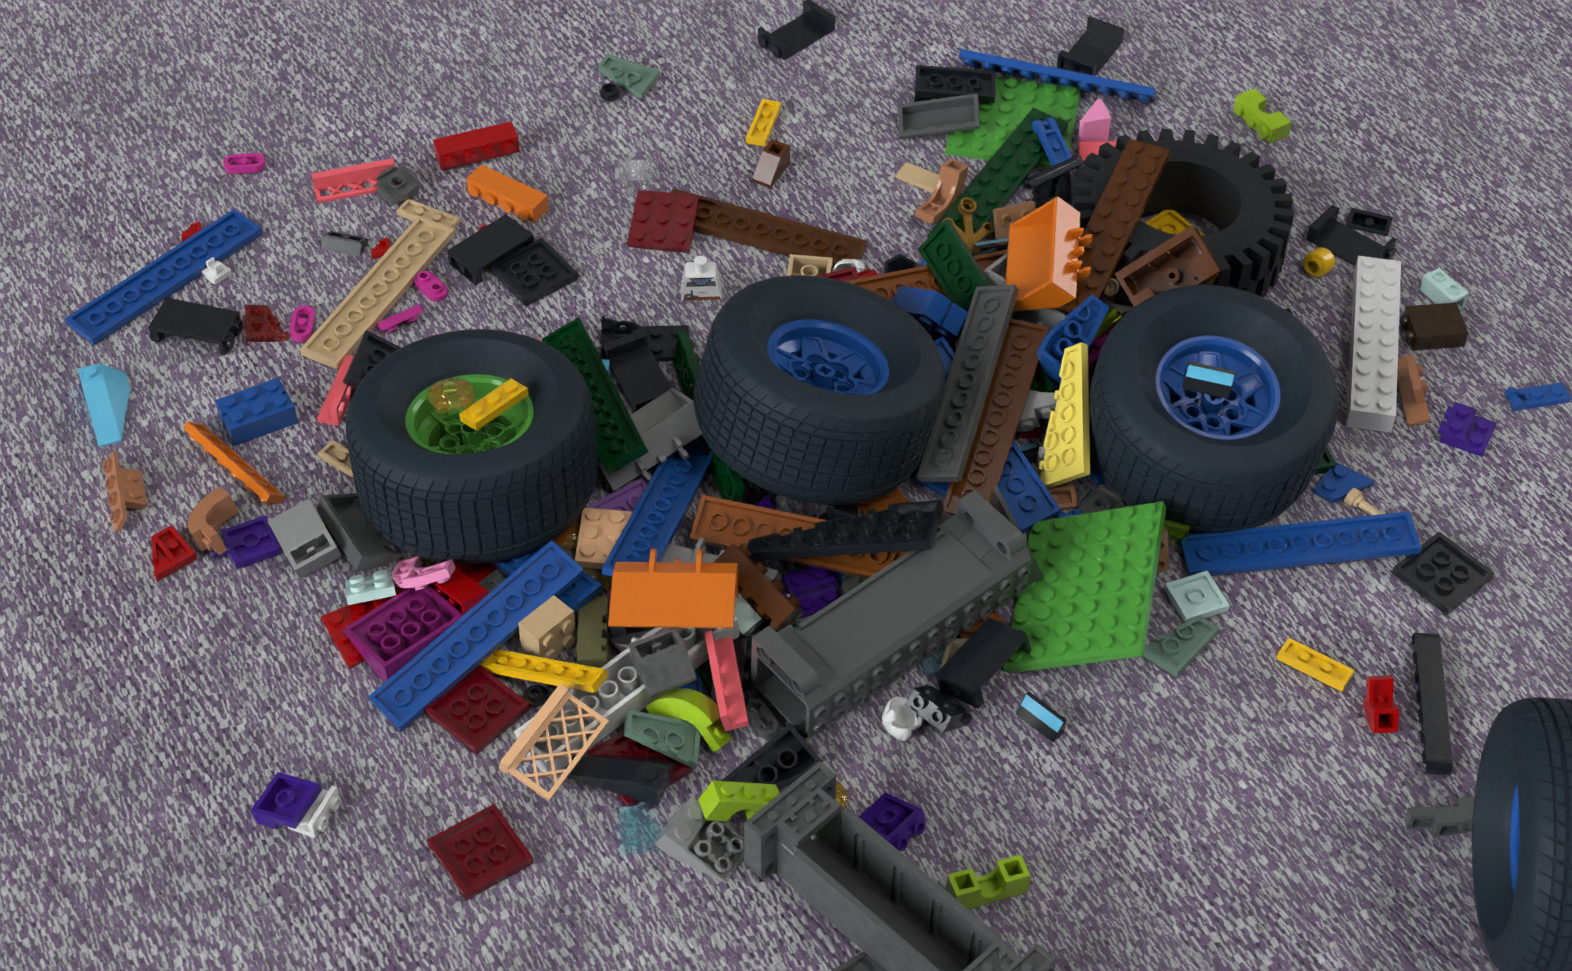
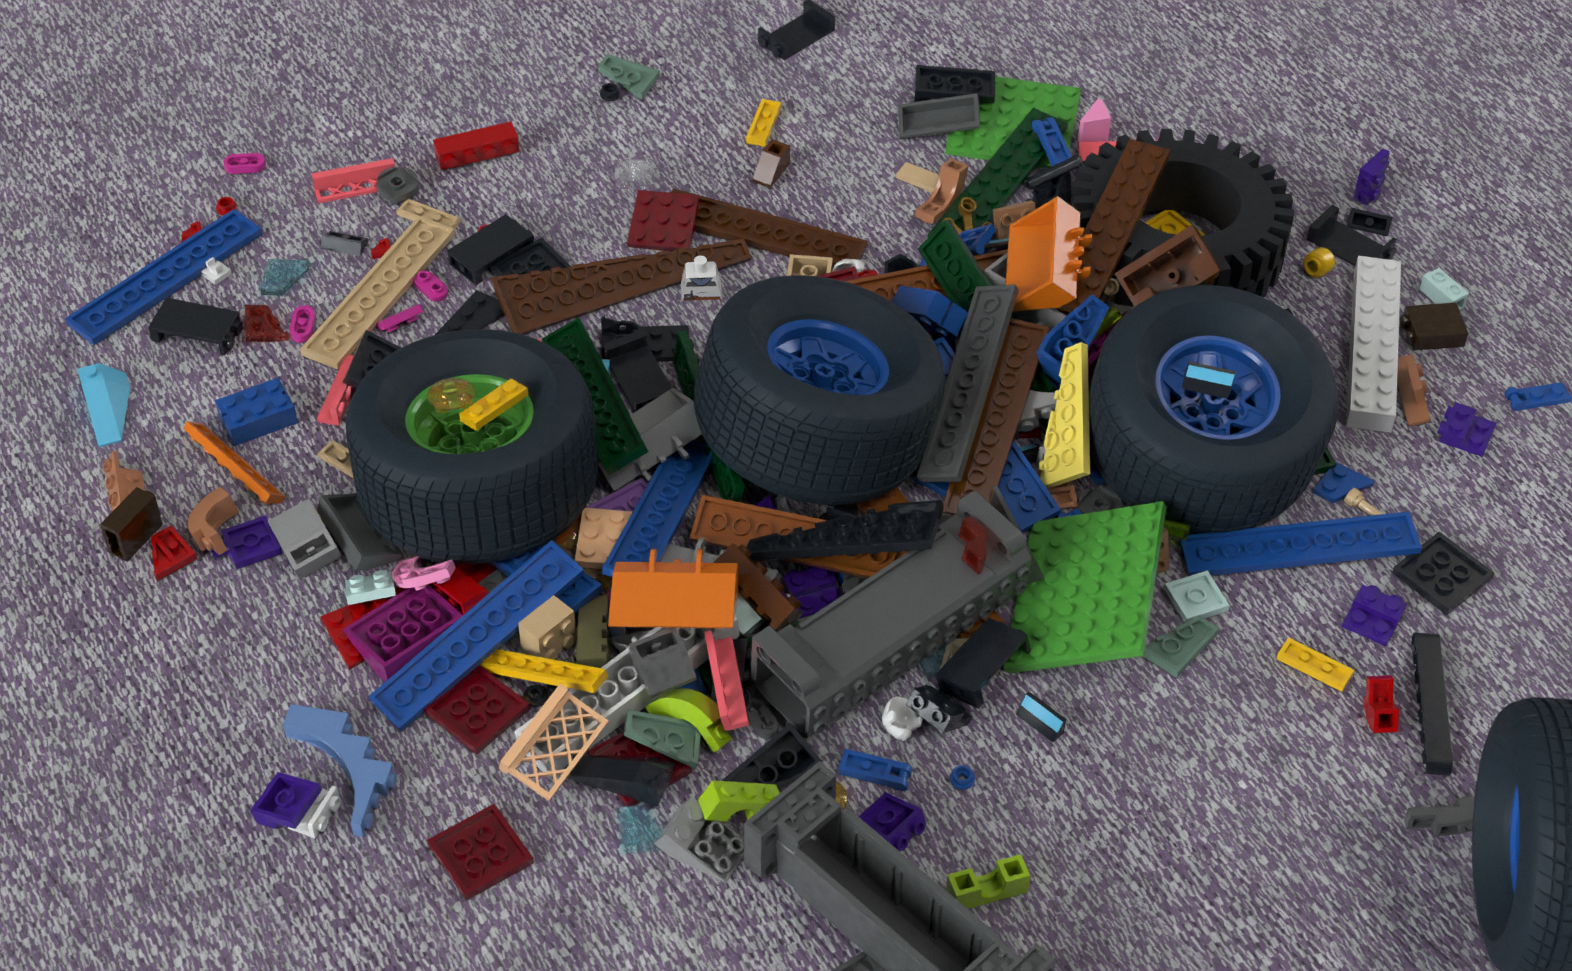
orange brick [466,164,549,223] -> none
blue plate [959,49,1157,104] -> none
black panel [1057,16,1124,76] -> none
lime arch [1233,88,1292,144] -> none
none -> dark brown brick [100,487,163,562]
none -> red plate [216,197,237,215]
none -> clear light blue wing [260,259,310,296]
none -> medium blue arch [283,704,397,837]
none -> black wing [435,290,504,335]
none -> reddish brown wing [491,239,752,335]
none -> blue plate [838,749,913,792]
none -> blue plate [950,765,975,790]
none -> clear red slope [958,516,986,575]
none -> blue plate [959,224,996,256]
none -> dark purple plate [1341,585,1407,646]
none -> dark purple plate [1353,148,1390,205]

